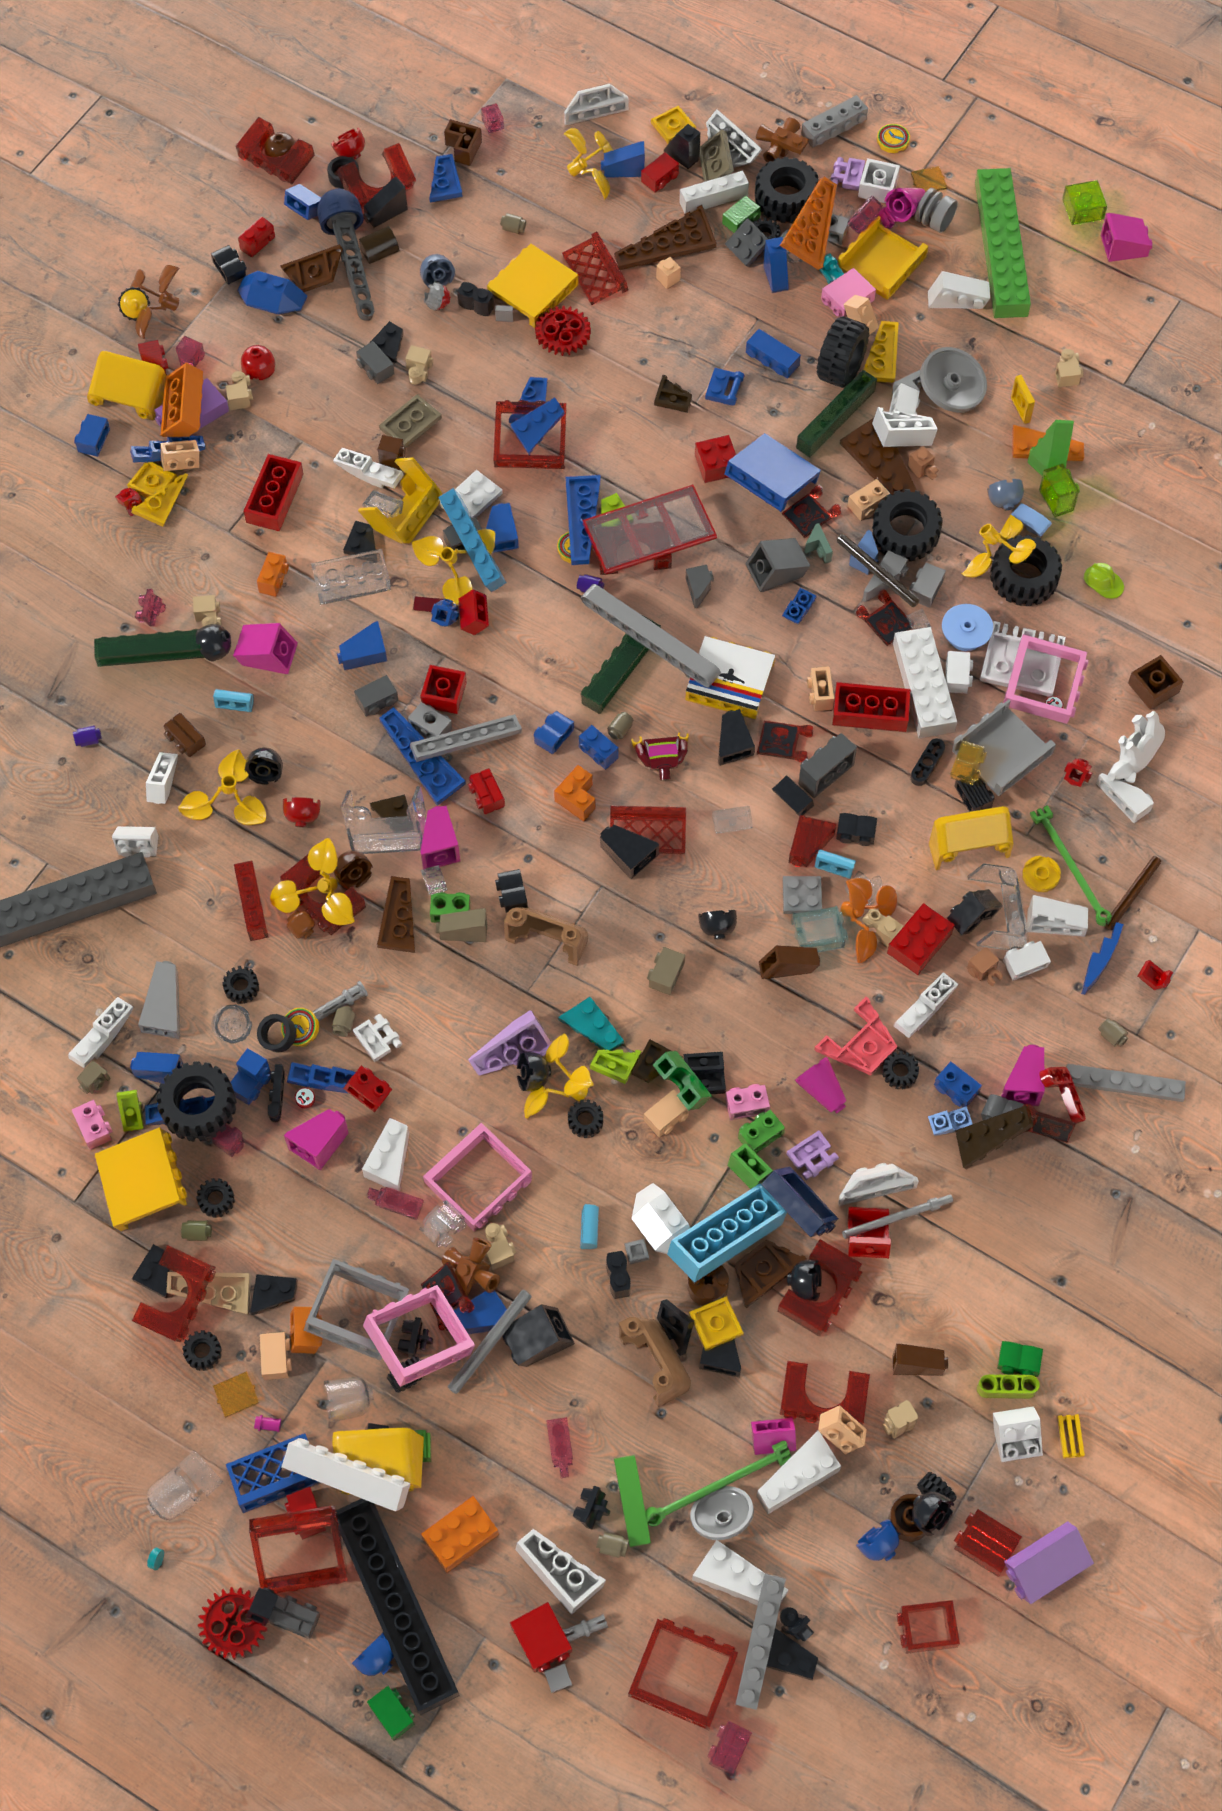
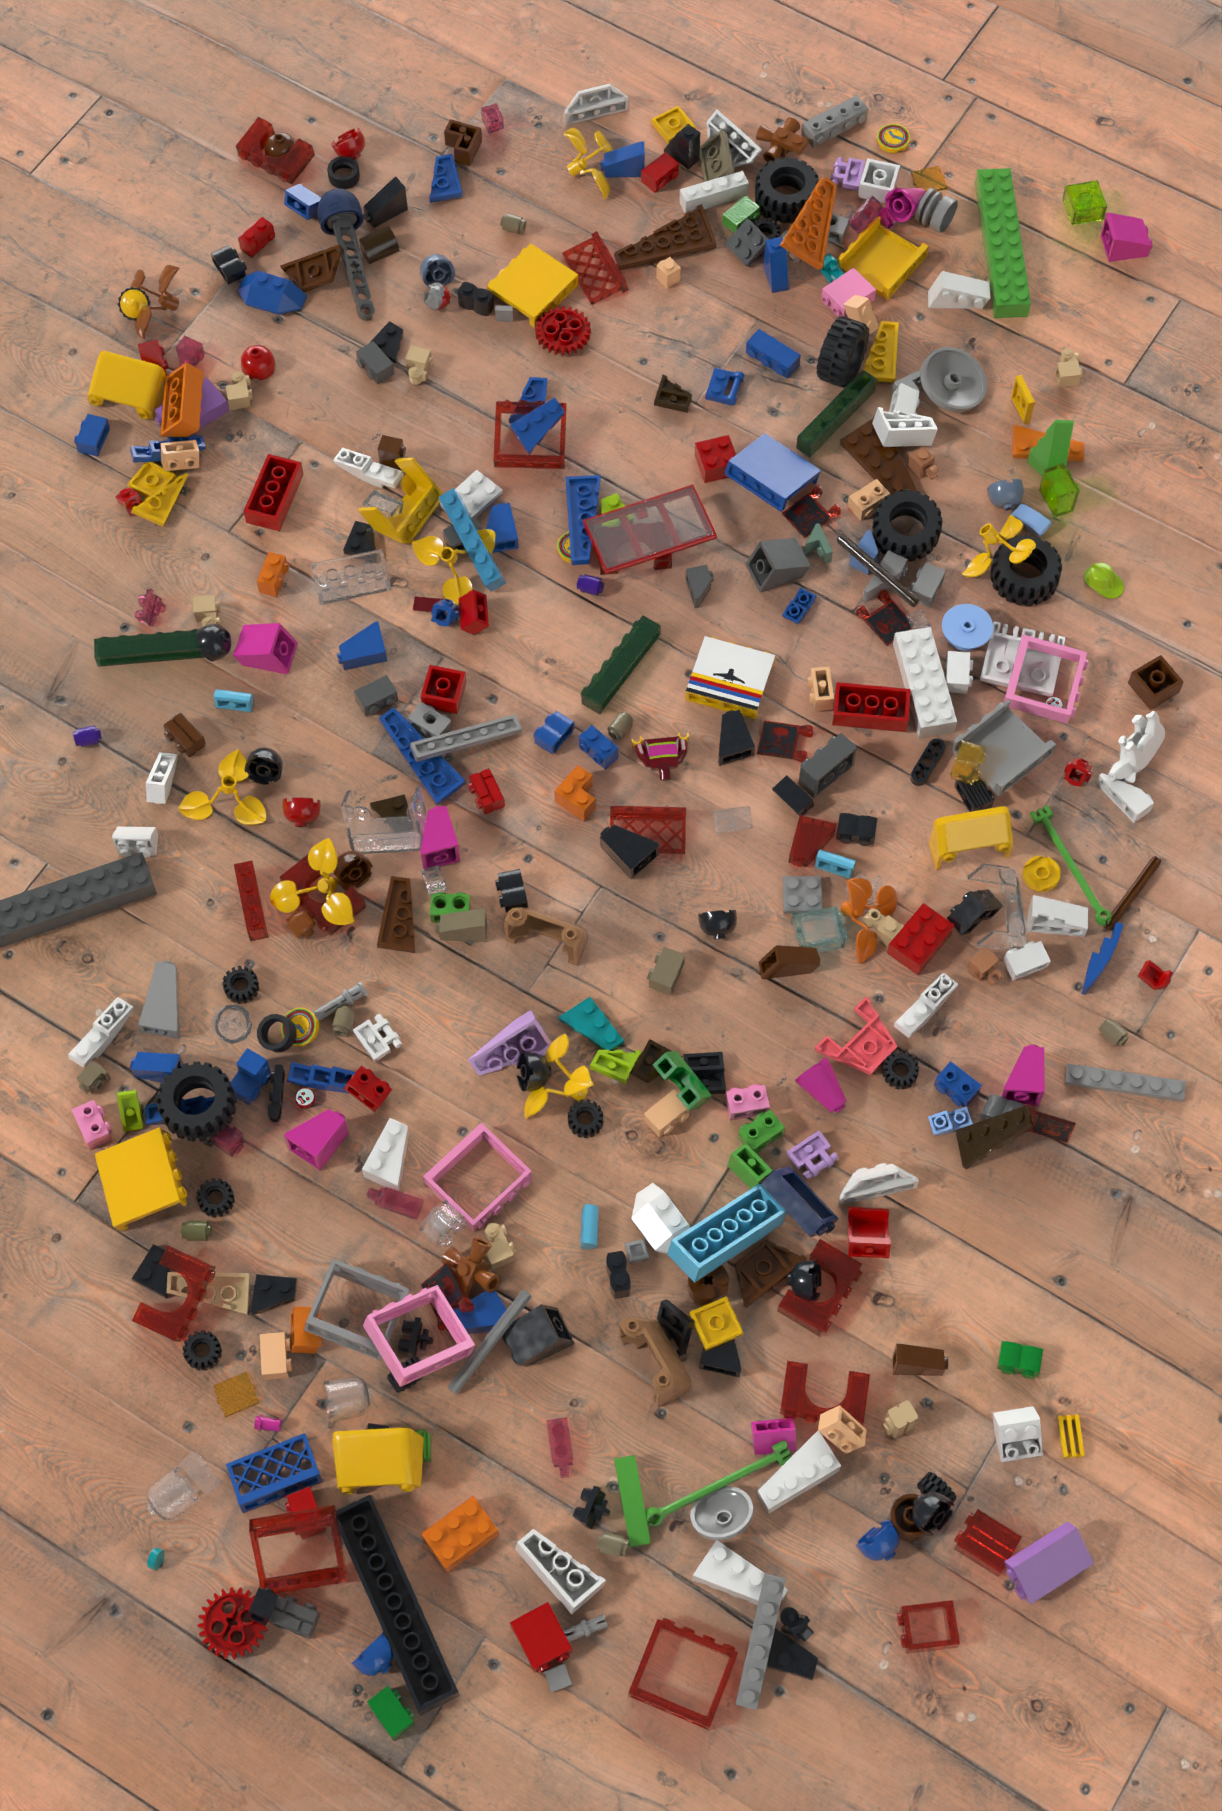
white brick [282,1438,411,1512] -> none
clear red arch [337,143,416,209] -> none
dark tan plate [379,394,442,448] -> none
light grey beam [581,584,721,688] -> none
clear pink brick [707,1721,752,1776] -> none
light grey bar [842,1195,953,1239] -> none
lime beam [977,1374,1040,1399] -> none
red beam [1039,1067,1086,1124] -> none

